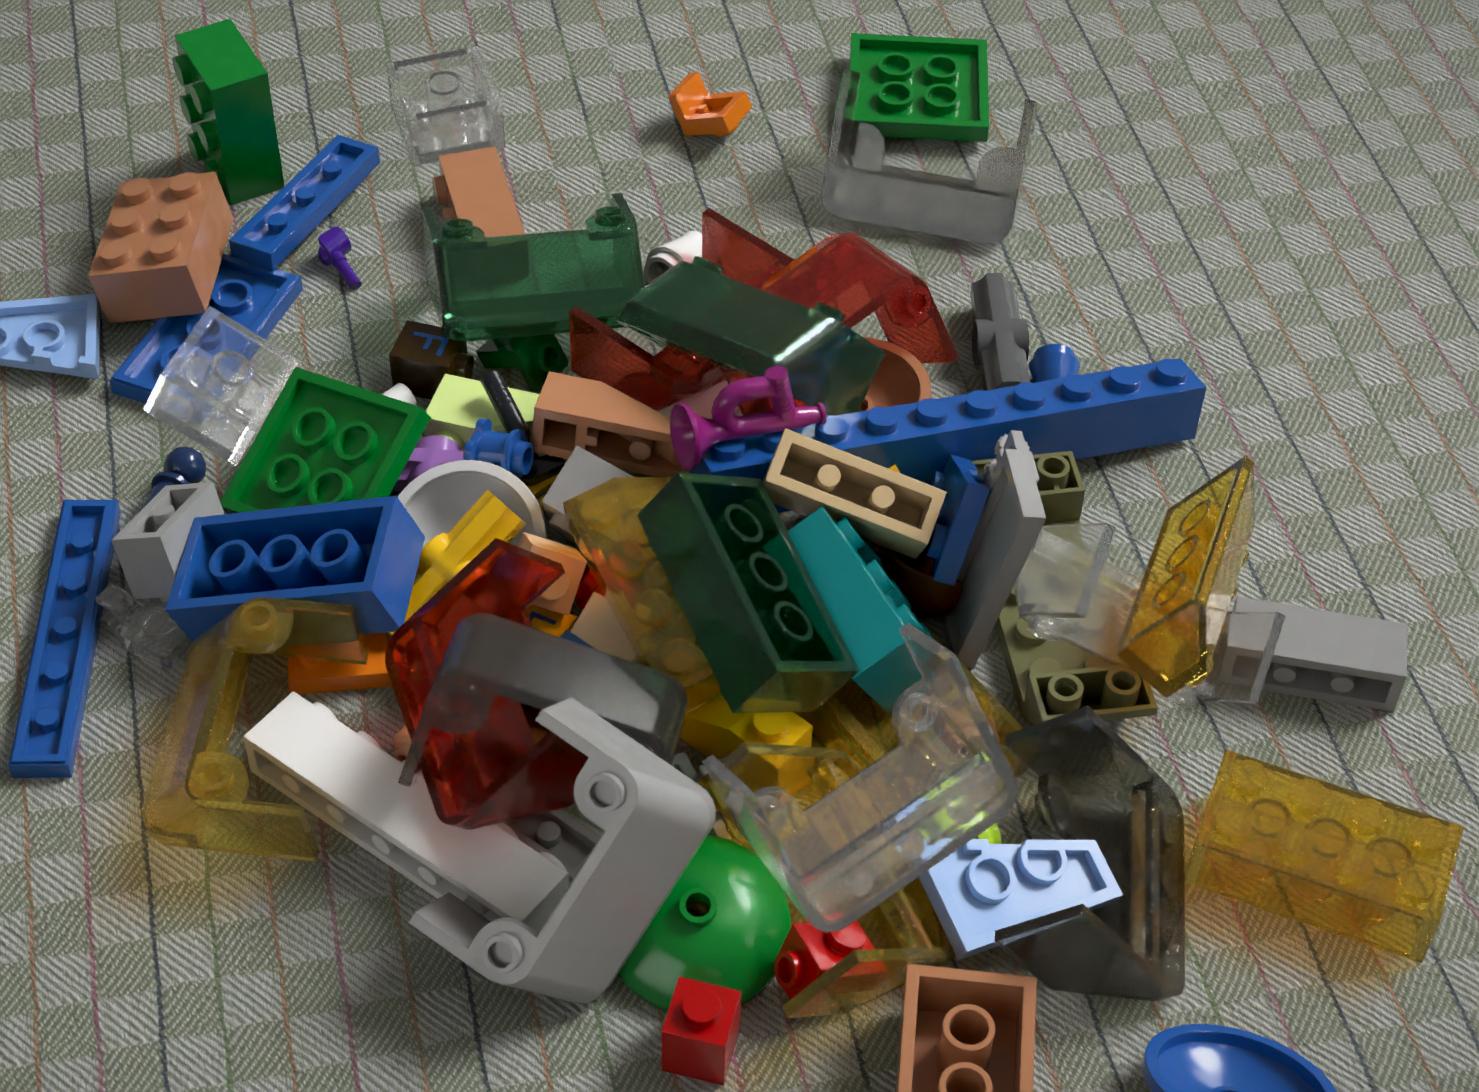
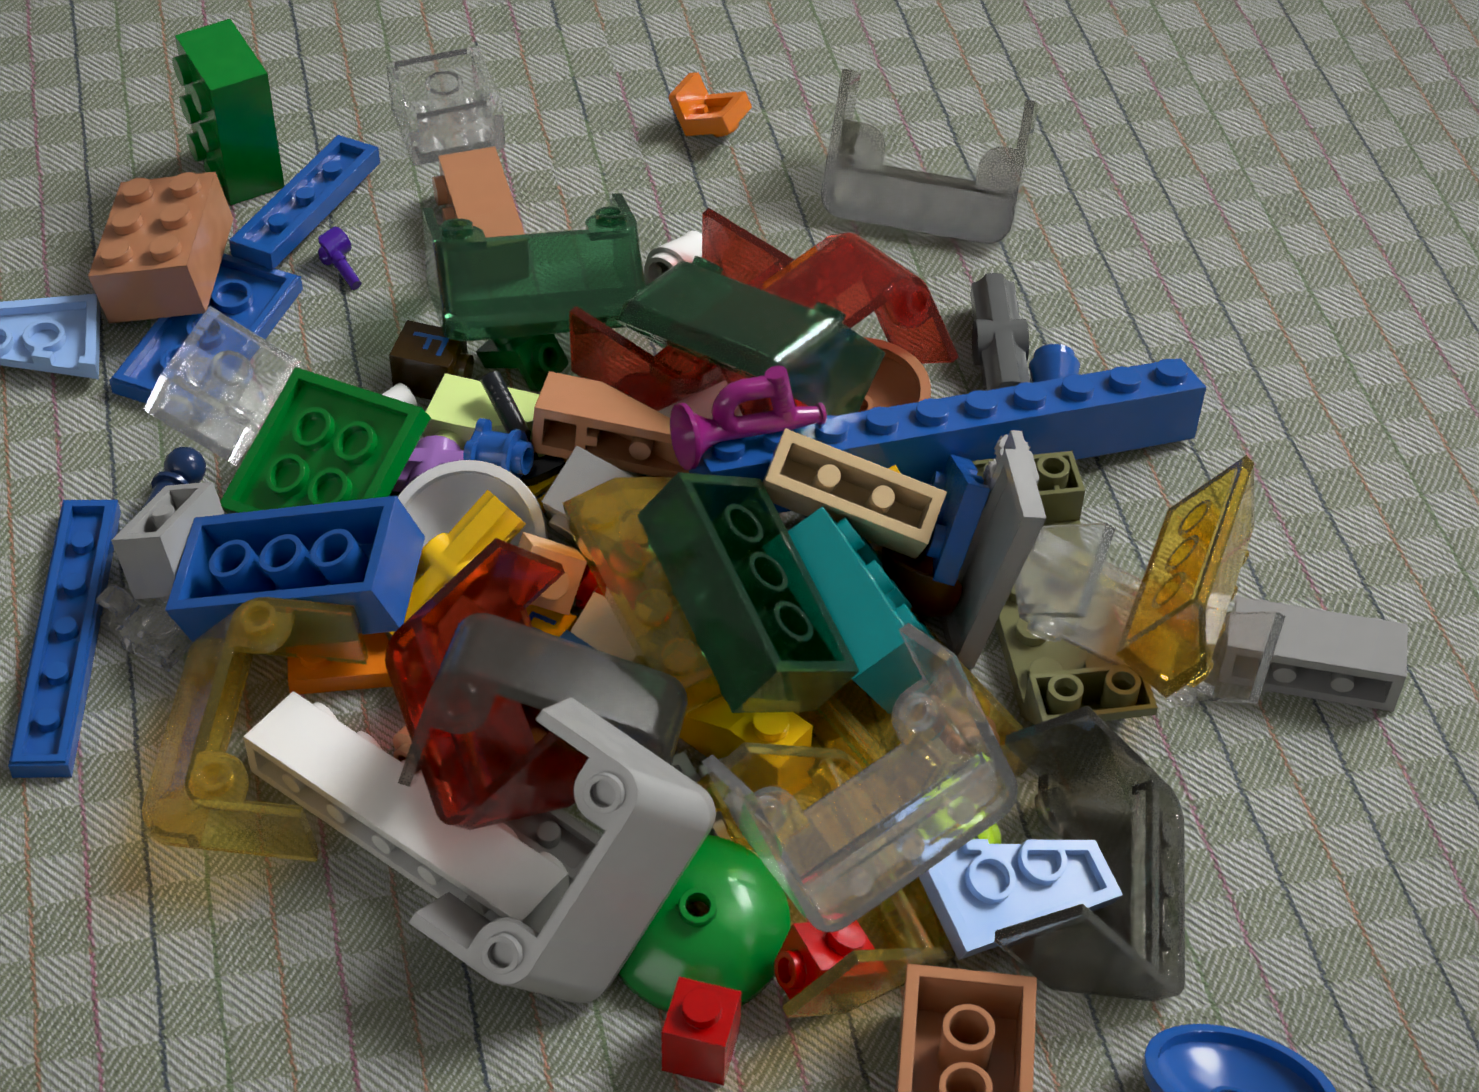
green plate [847,33,989,142] -> none
clear yellow brick [1183,750,1464,963] -> none

